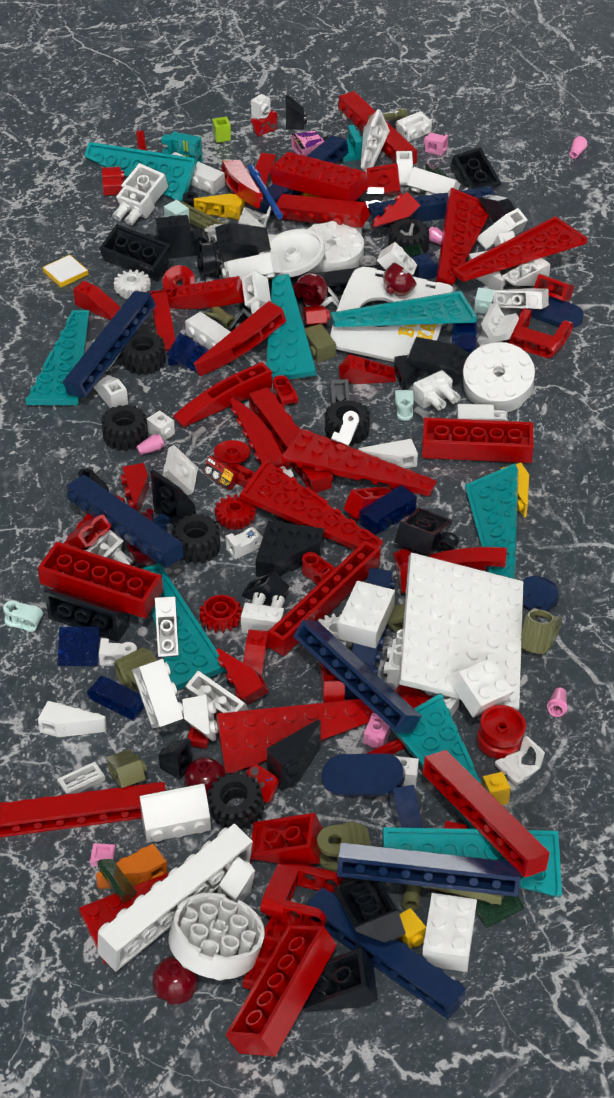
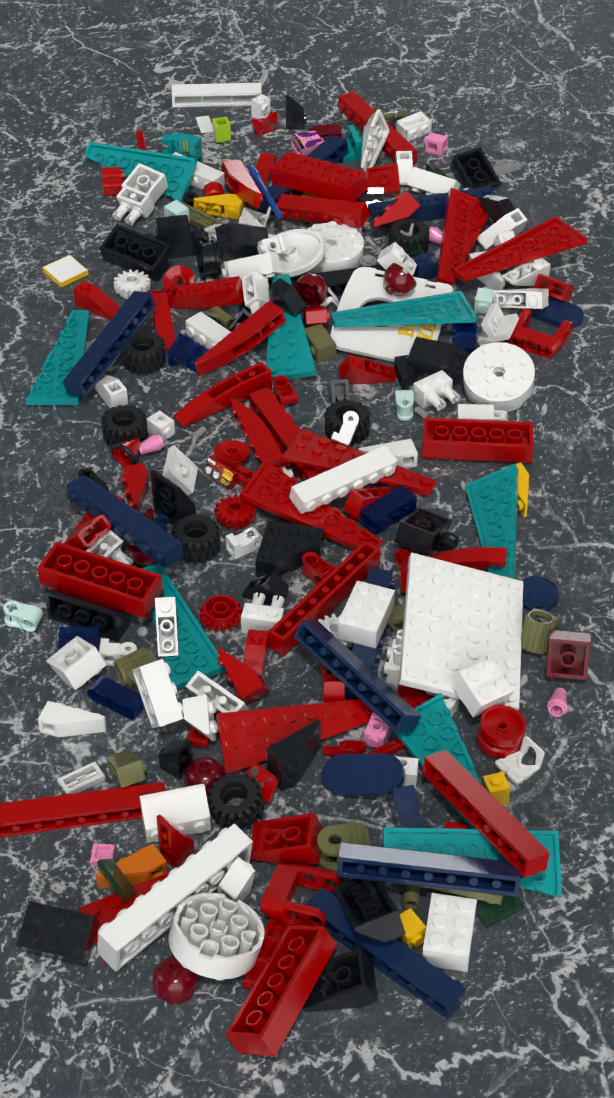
bright pink cone [569,136,587,159] -> none
none -> black brick [16,901,100,966]
none -> white slope [46,636,106,690]
none -> red hat [110,438,140,466]
none -> red slope [156,814,195,869]
none -> white brick [172,83,262,107]
none -> white sticker [195,116,213,133]
none -> red head [203,182,224,197]
none -> white brick [257,235,286,255]
none -> black slope [268,278,307,317]
none -> white brick [289,445,398,514]
none -> dark red slope [308,124,342,138]
none -> red tile [322,740,367,756]
none -> light grey tile [493,159,521,176]
none -> dark red brick [546,630,591,680]

